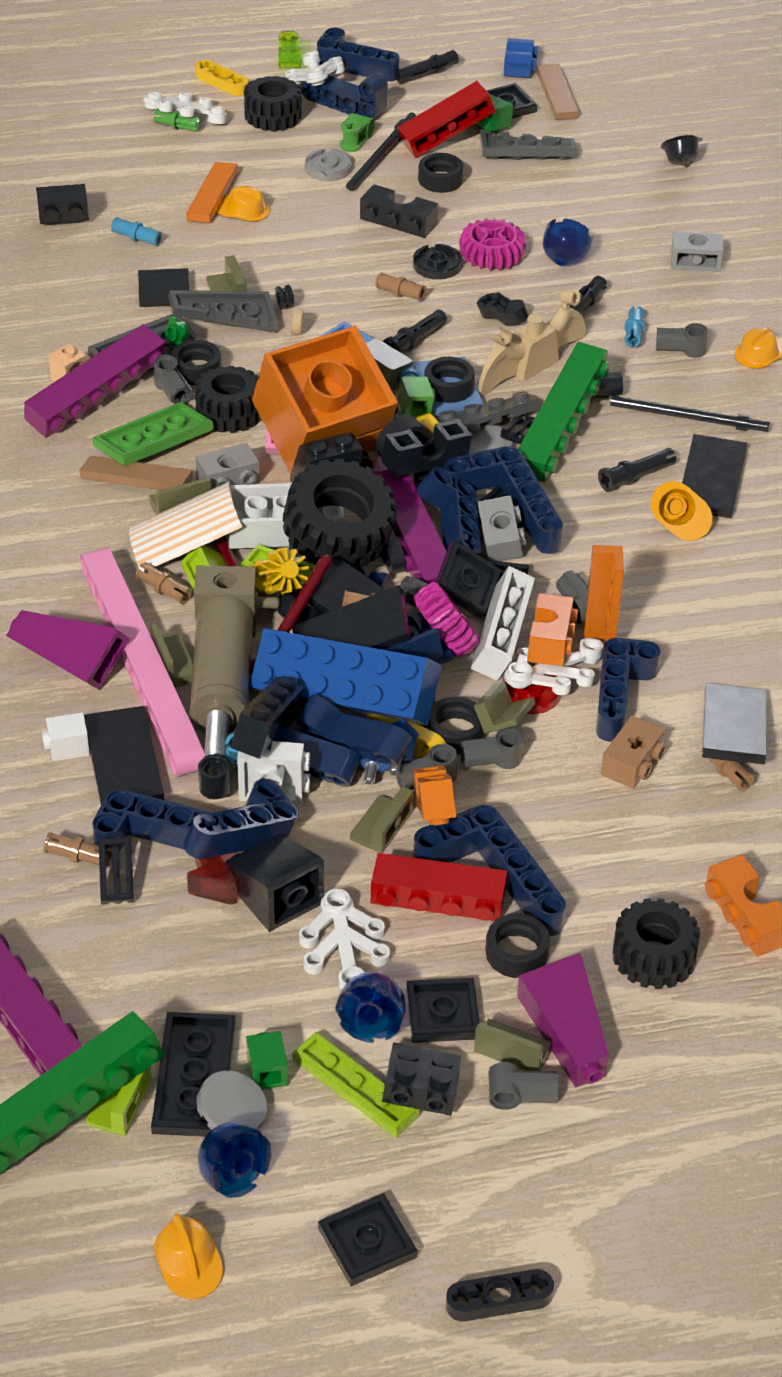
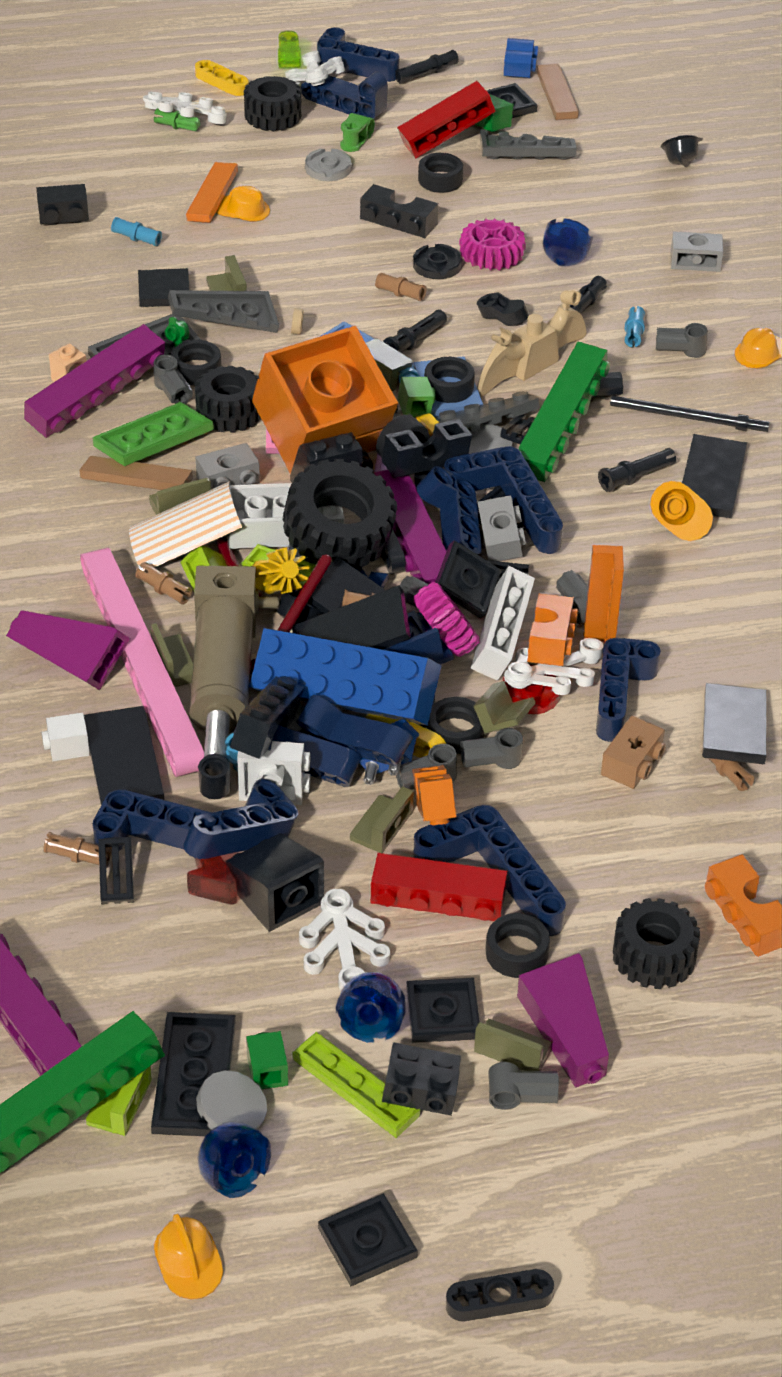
black bush [275,284,294,309] -> none
black bar [346,112,416,191] -> none

